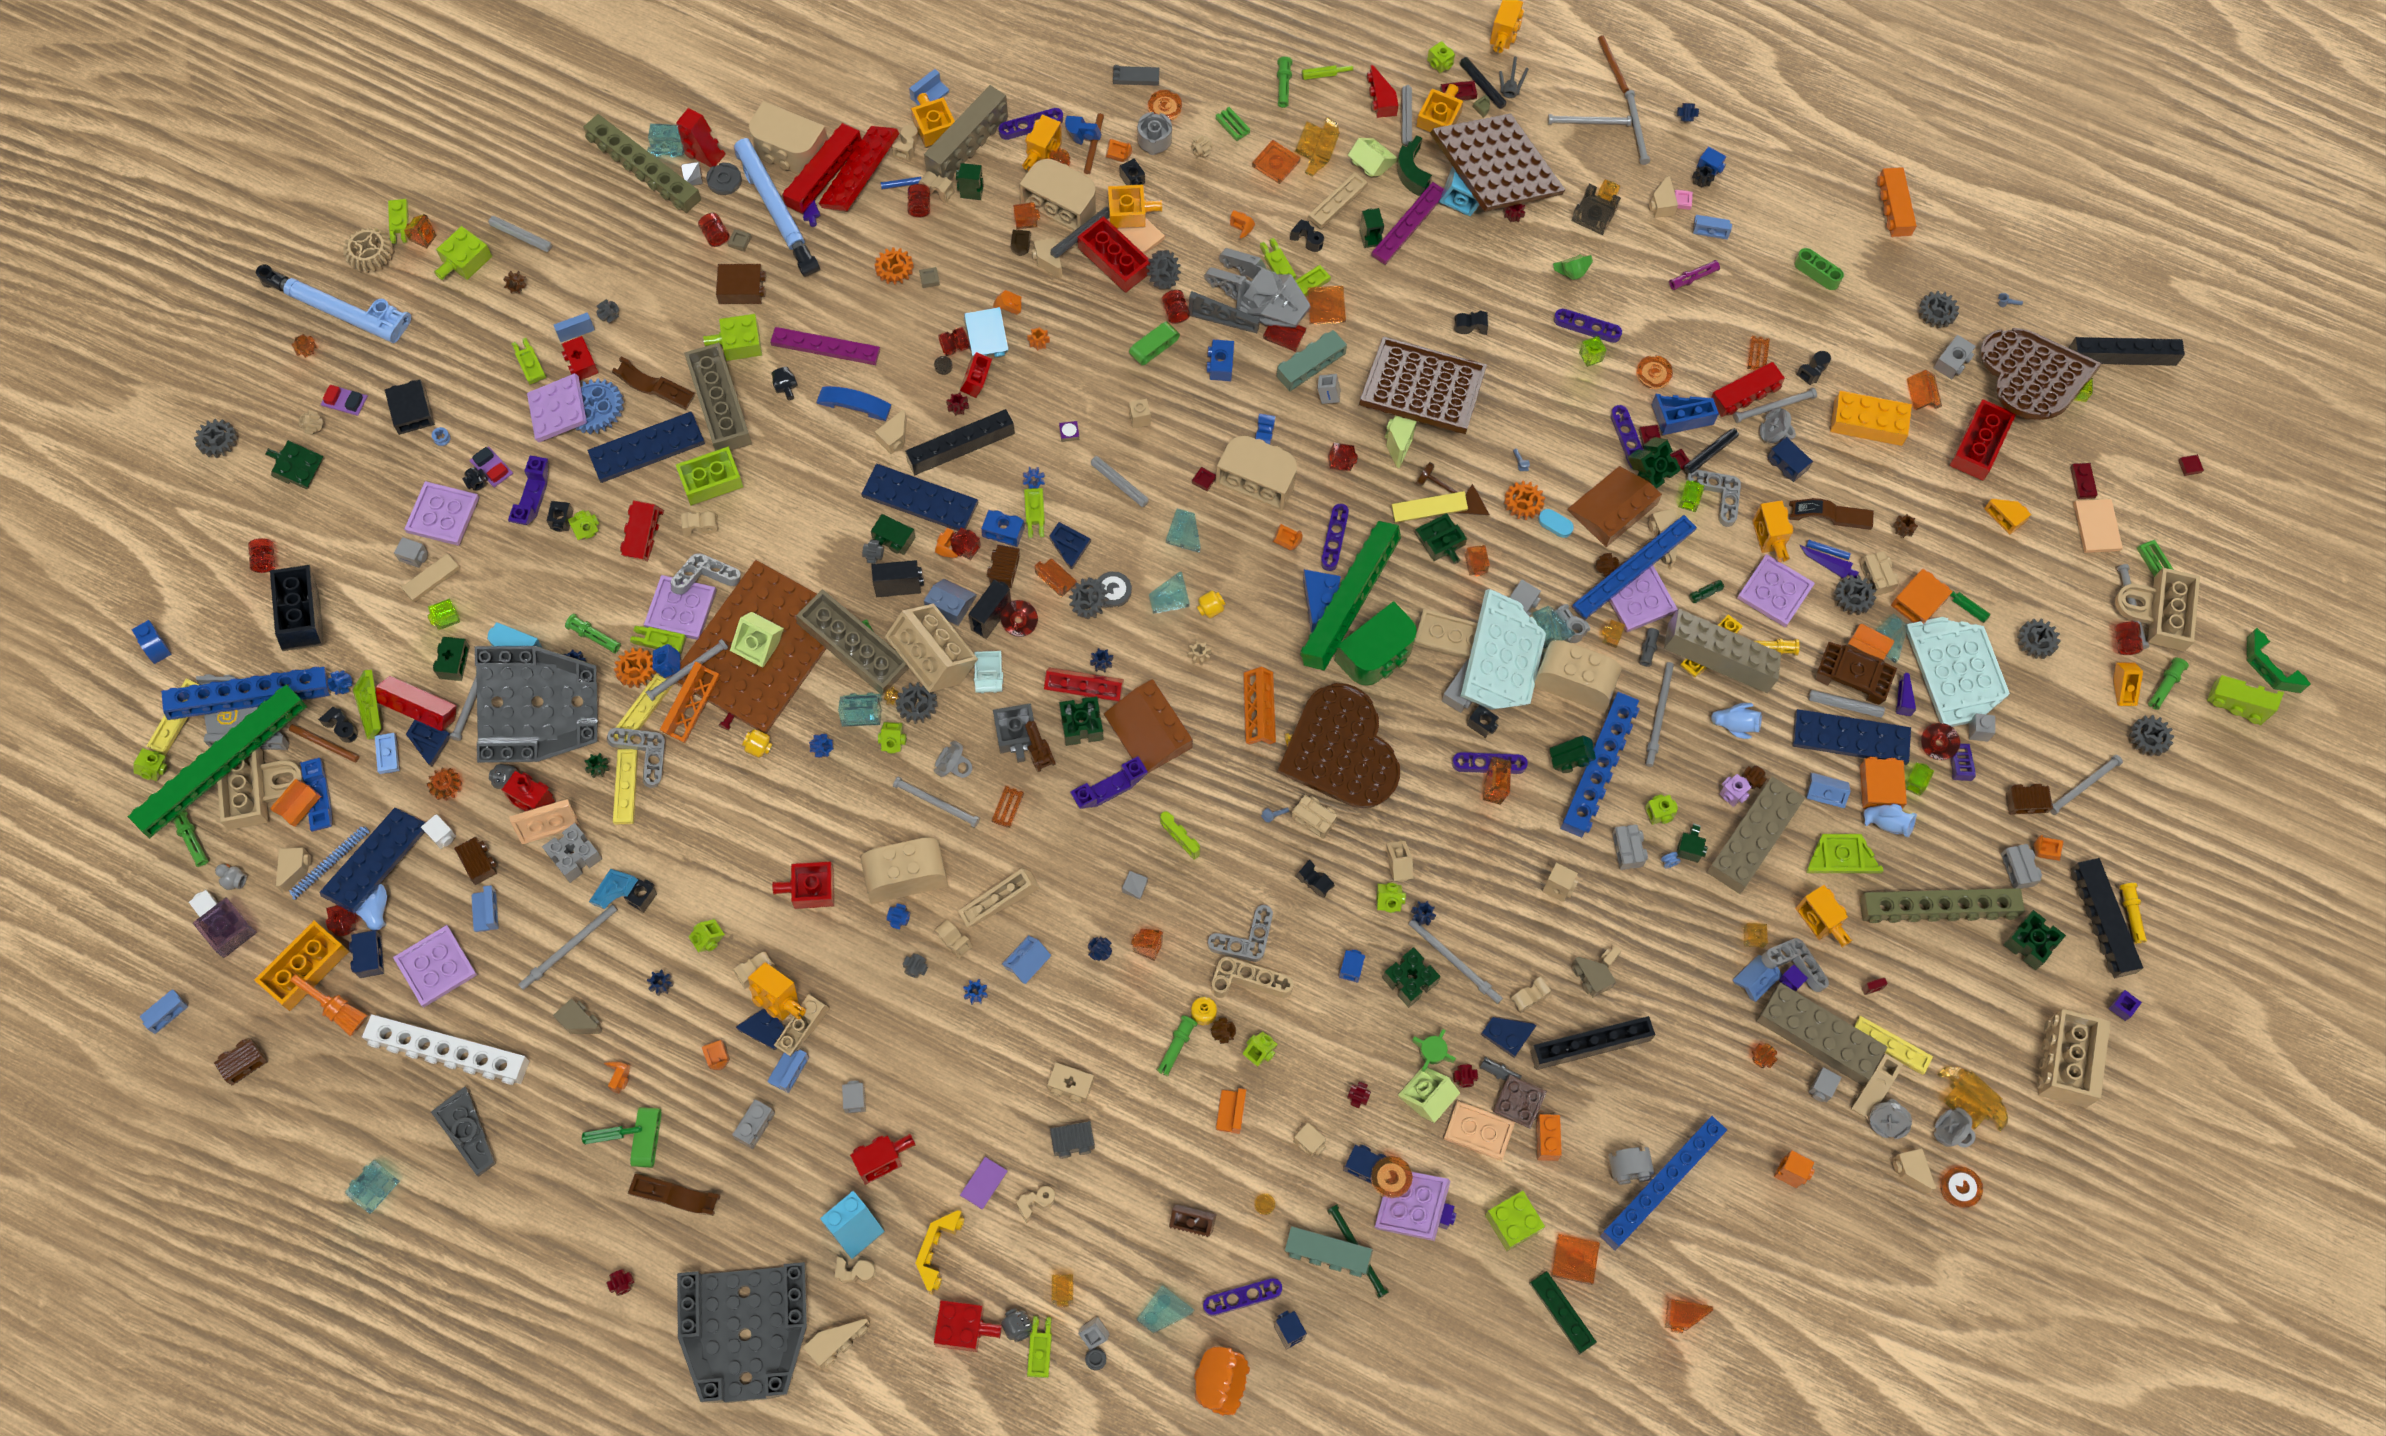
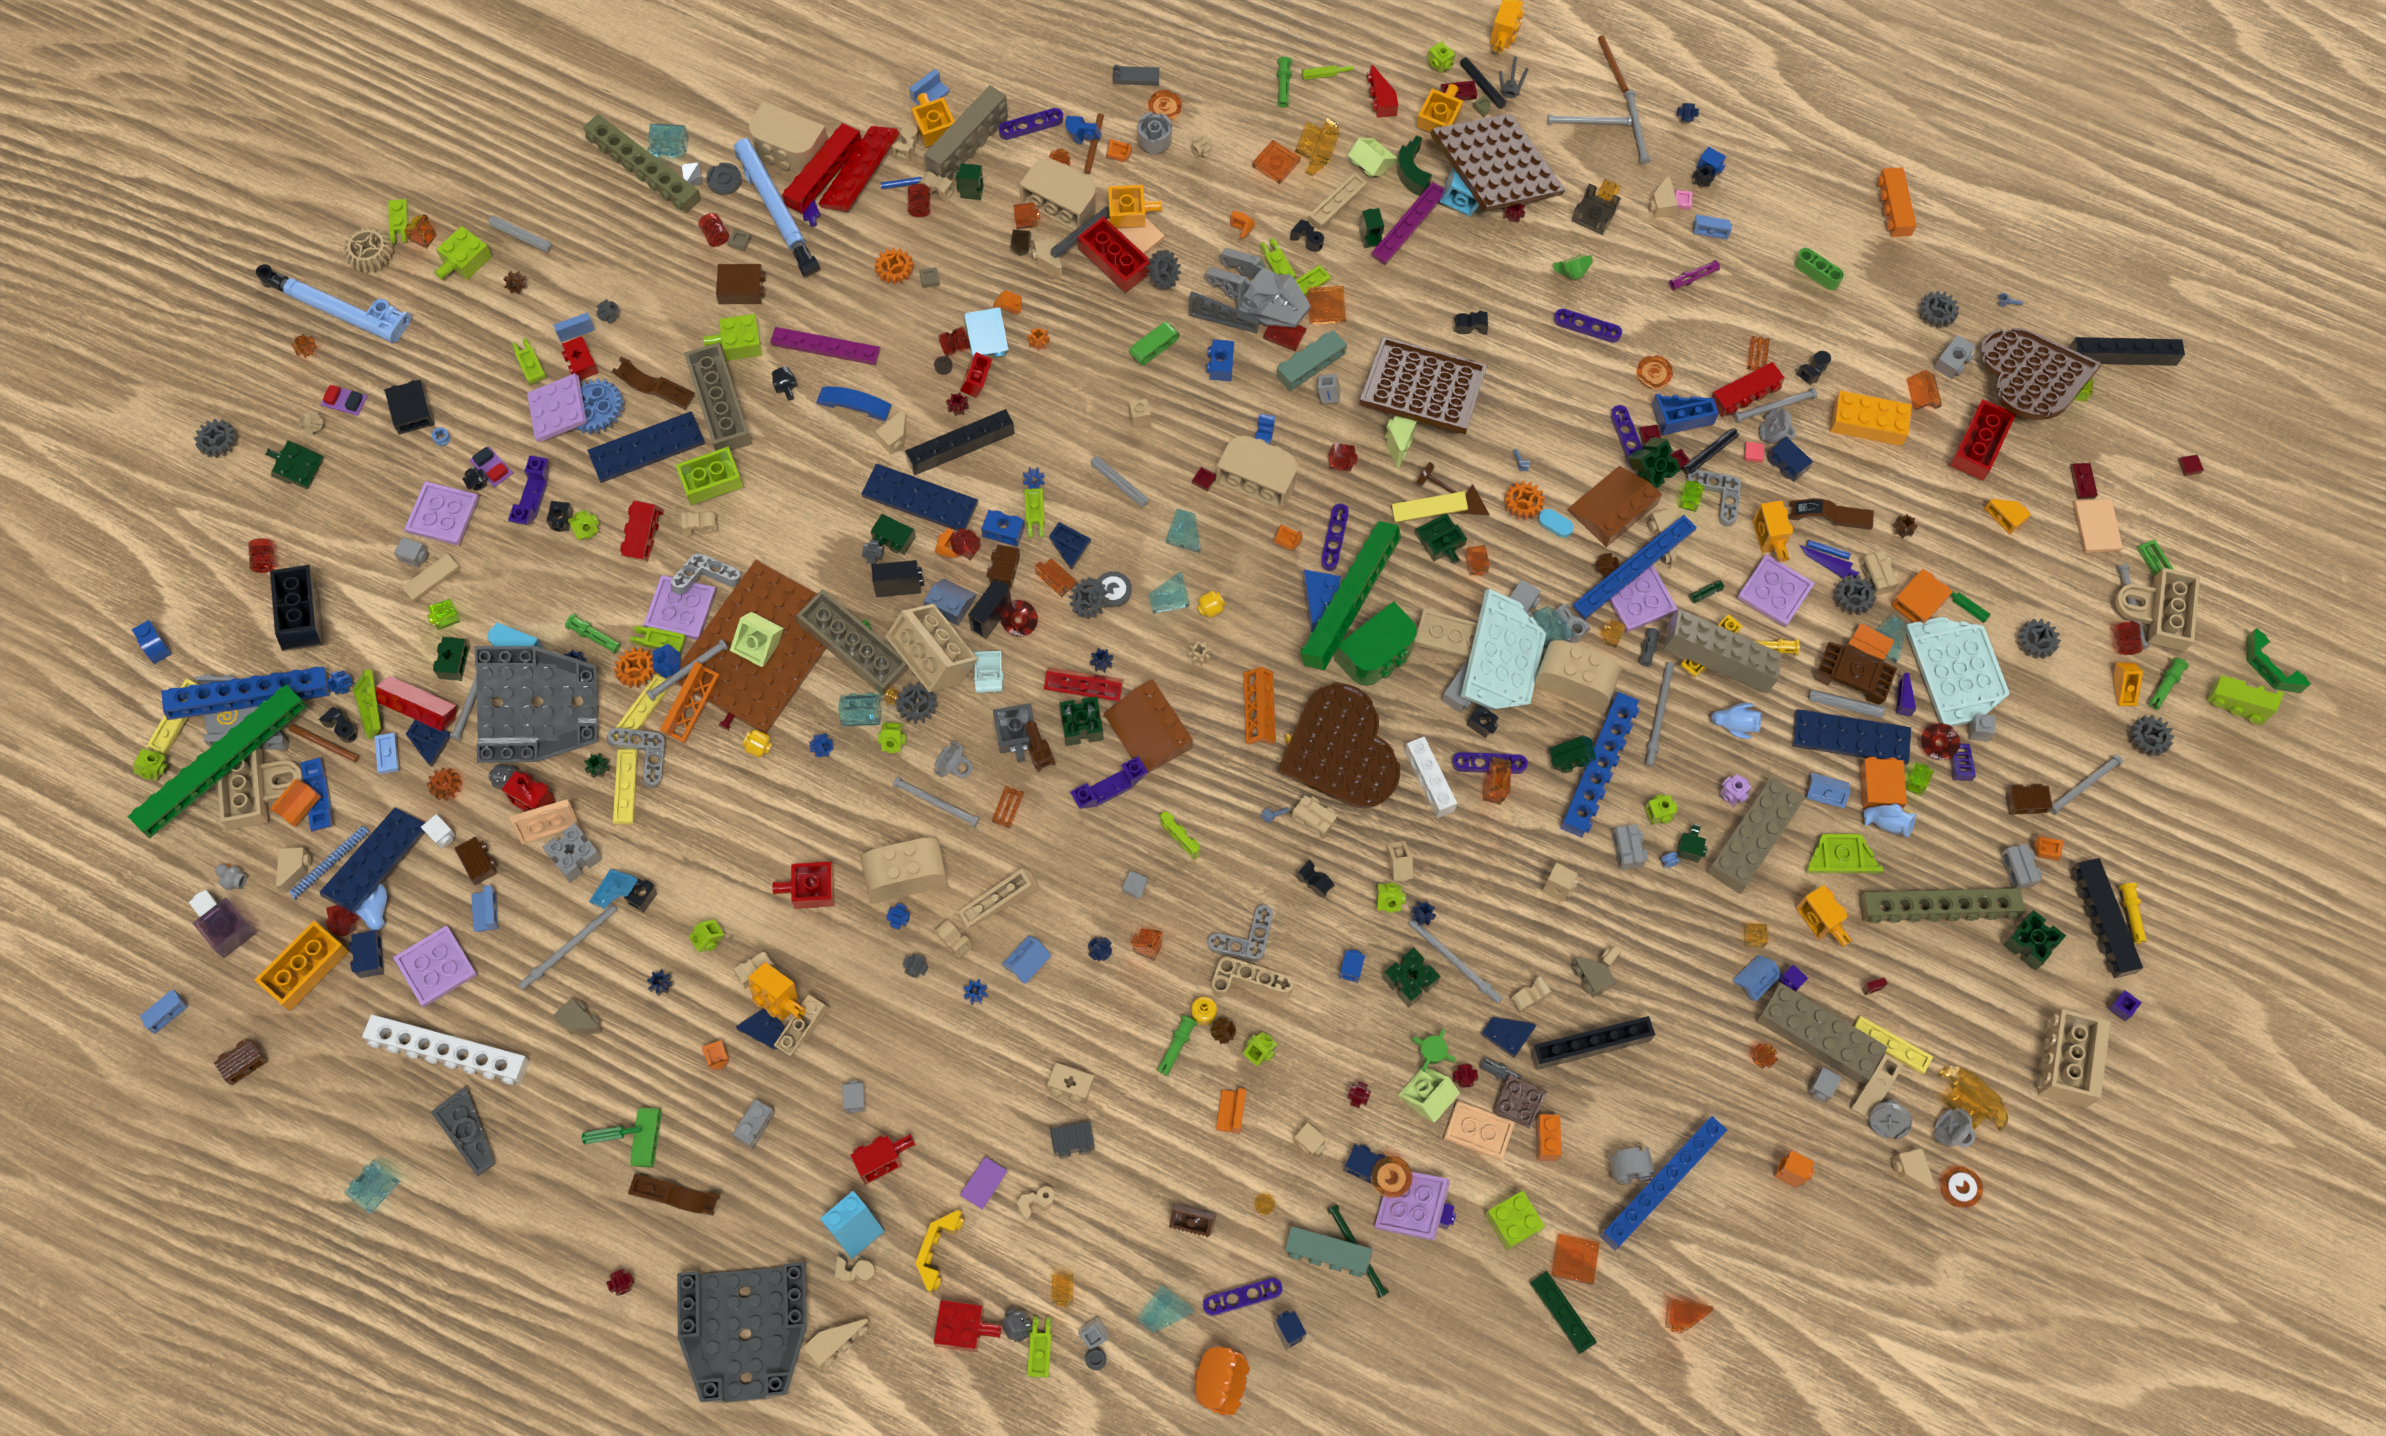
bright green pin [171,810,209,867] -> none
orange piece [290,974,368,1037] -> none
orange plate [604,1062,630,1094] -> none
red wedge [676,108,726,167] -> none
medium blue panel [768,1049,809,1093] -> none
light orange brick [1022,114,1062,171] -> none
tile [1059,421,1080,442] -> none
black brick [1119,158,1145,185] -> none
clear red wheel [1161,290,1190,324] -> none
bright green tile [1215,107,1250,141] -> none
light grey axle [1402,85,1412,146] -> none
clear neon green brick [1579,336,1607,367] -> none
reddish brown gear [1741,766,1767,789] -> none
light grey beam [1761,938,1829,992] -> none
none -> white brick [1405,737,1457,818]
none -> coral tile [1744,442,1764,463]

